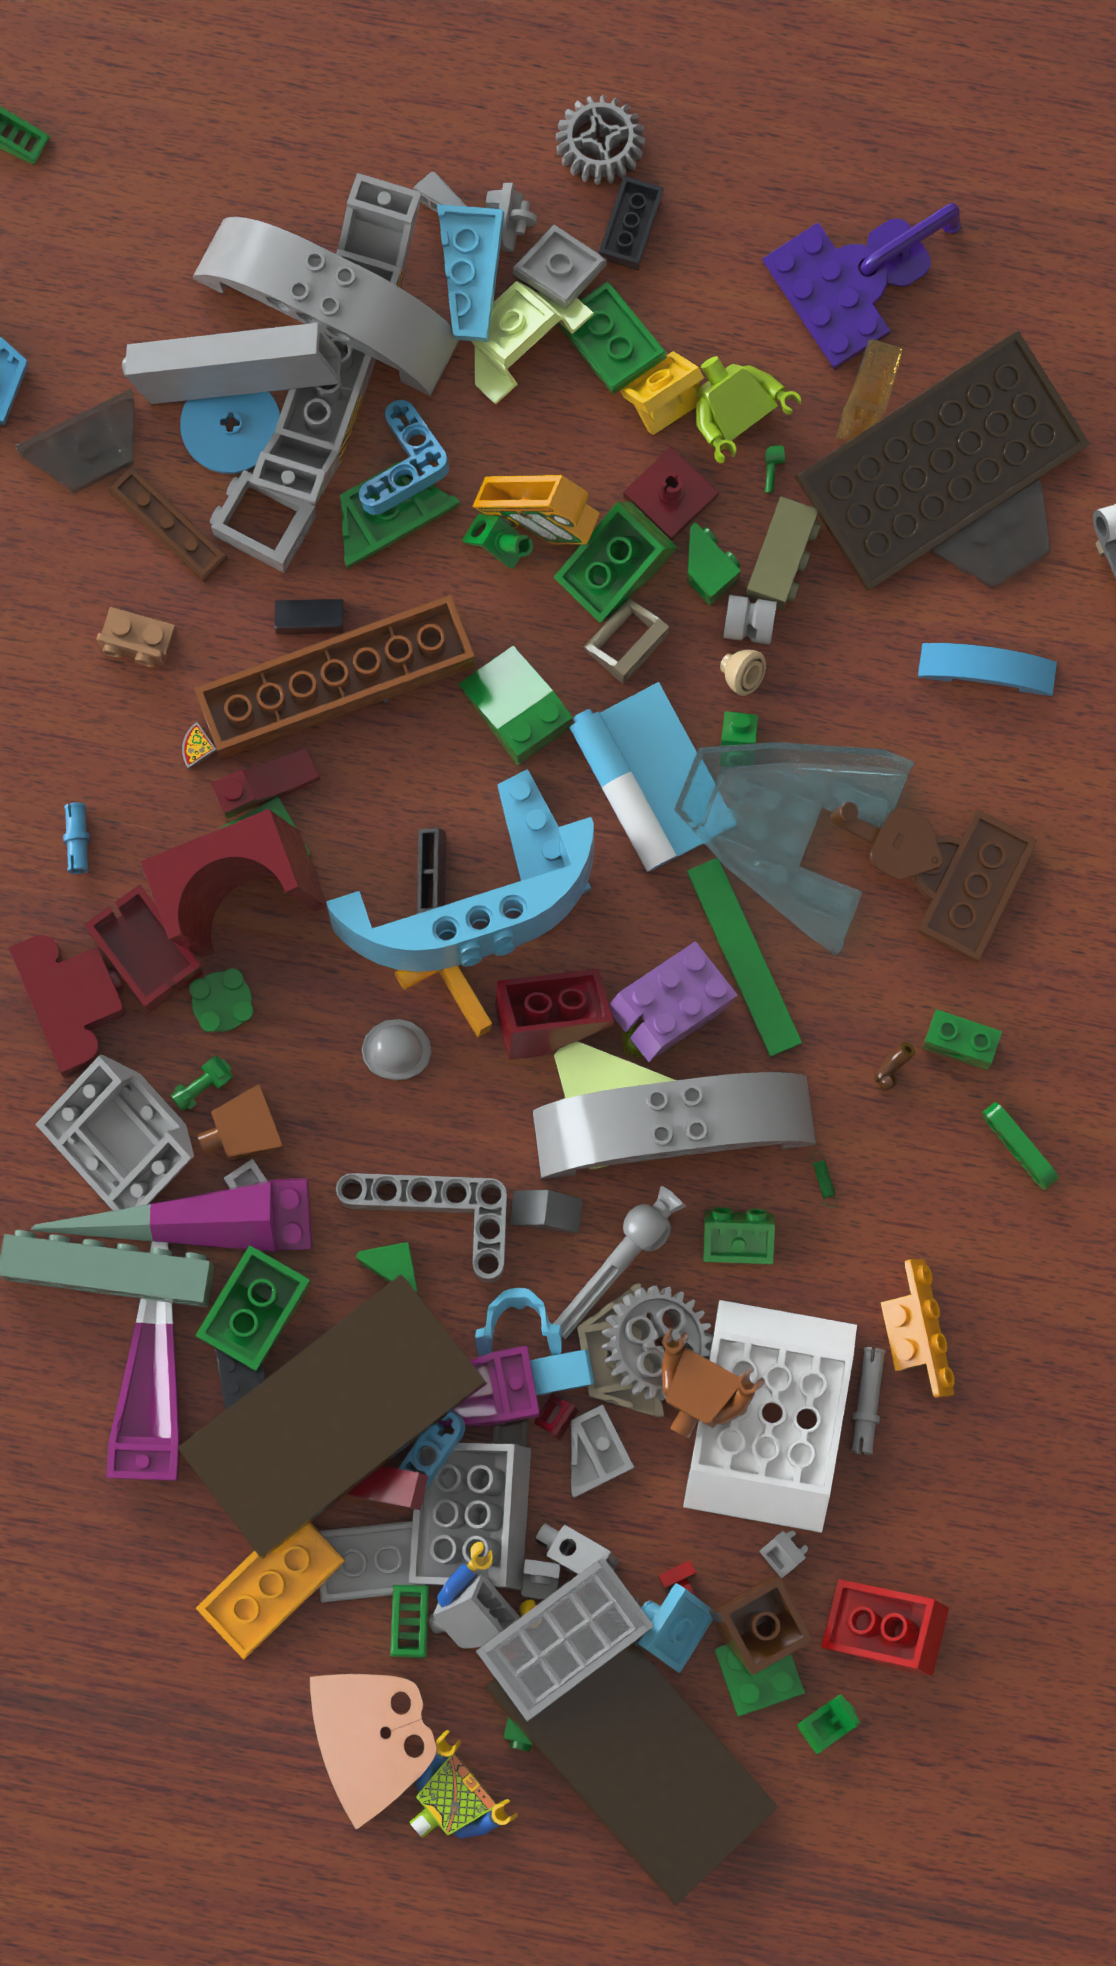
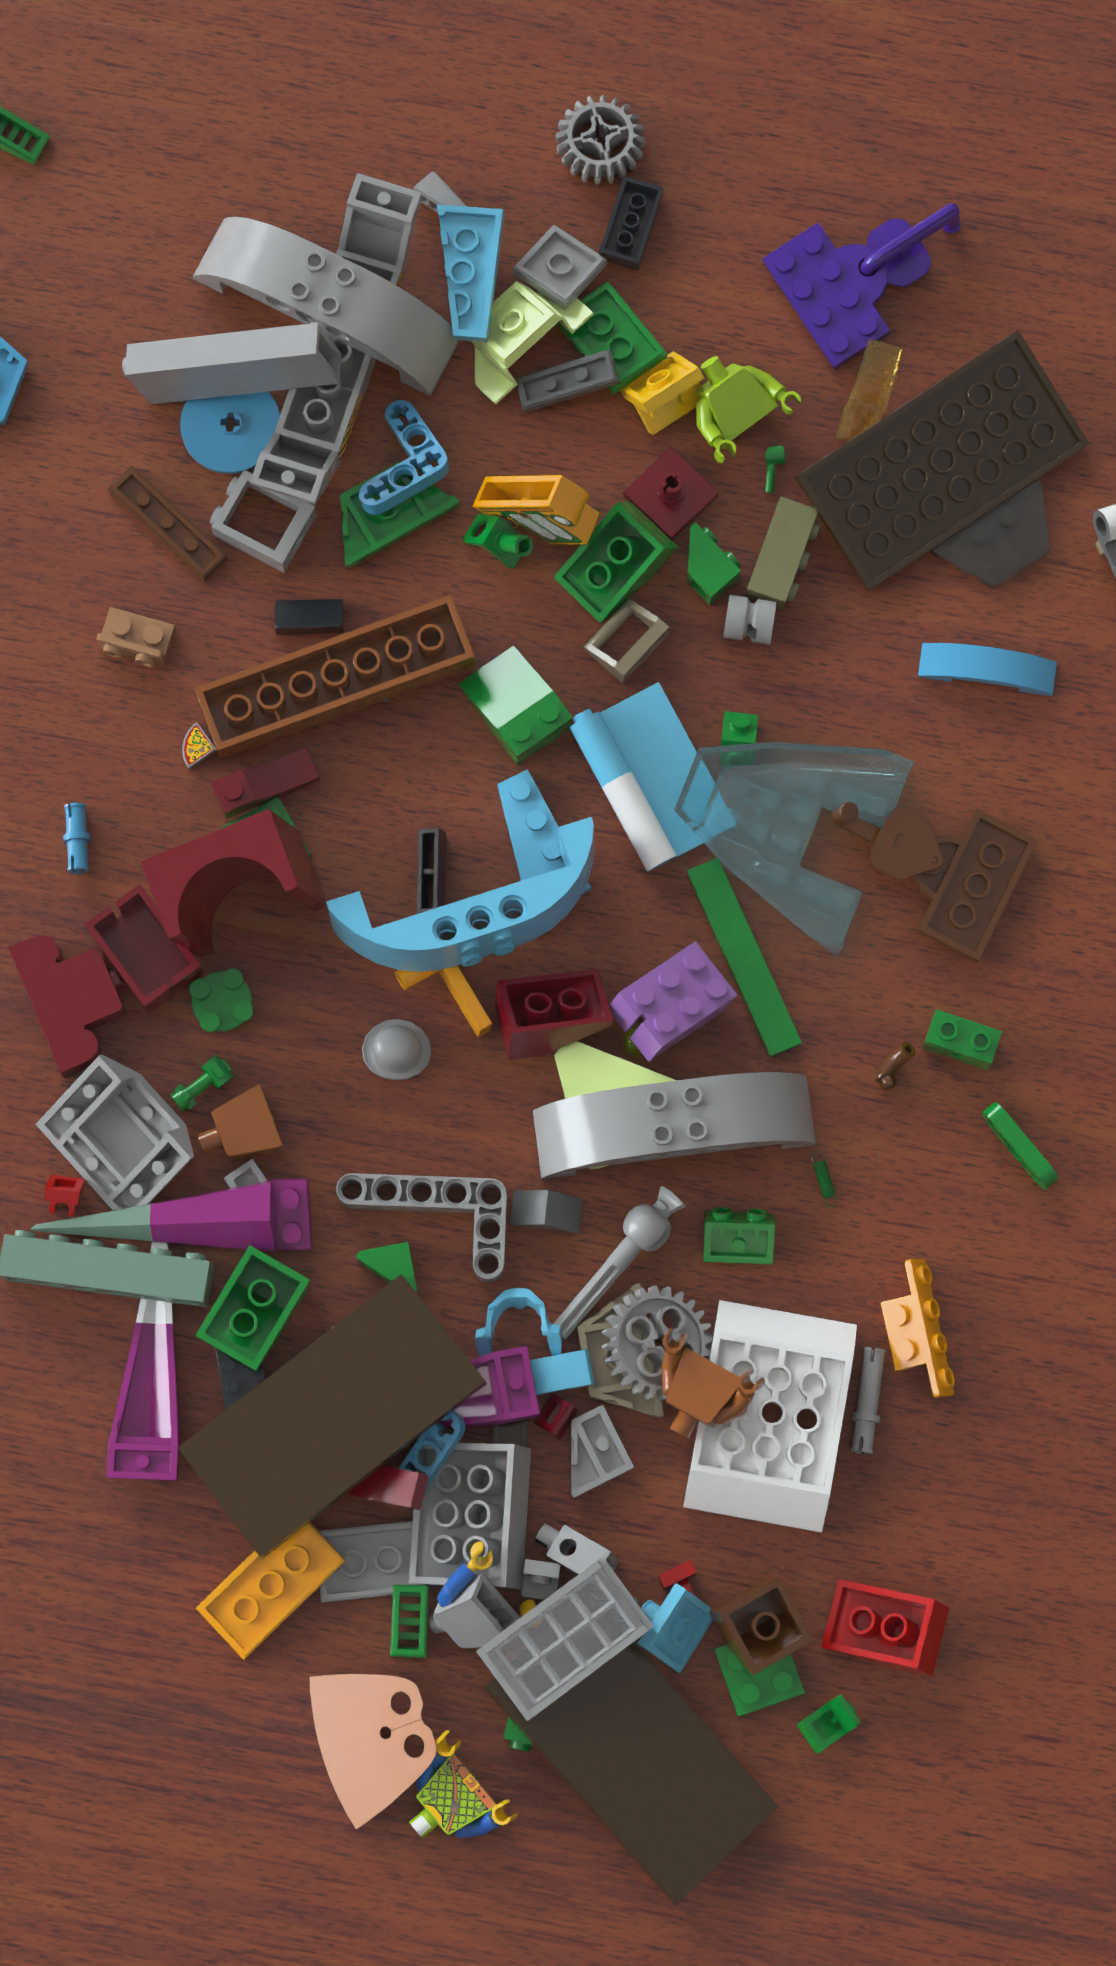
clear smoke wing [15,389,135,493] -> none
light grey hips [486,183,537,252] -> none
tan brick [720,650,766,696] -> none
light grey tile [759,1530,808,1578] -> none
none -> red tile [44,1175,85,1216]
none -> dark grey tile [516,349,620,413]

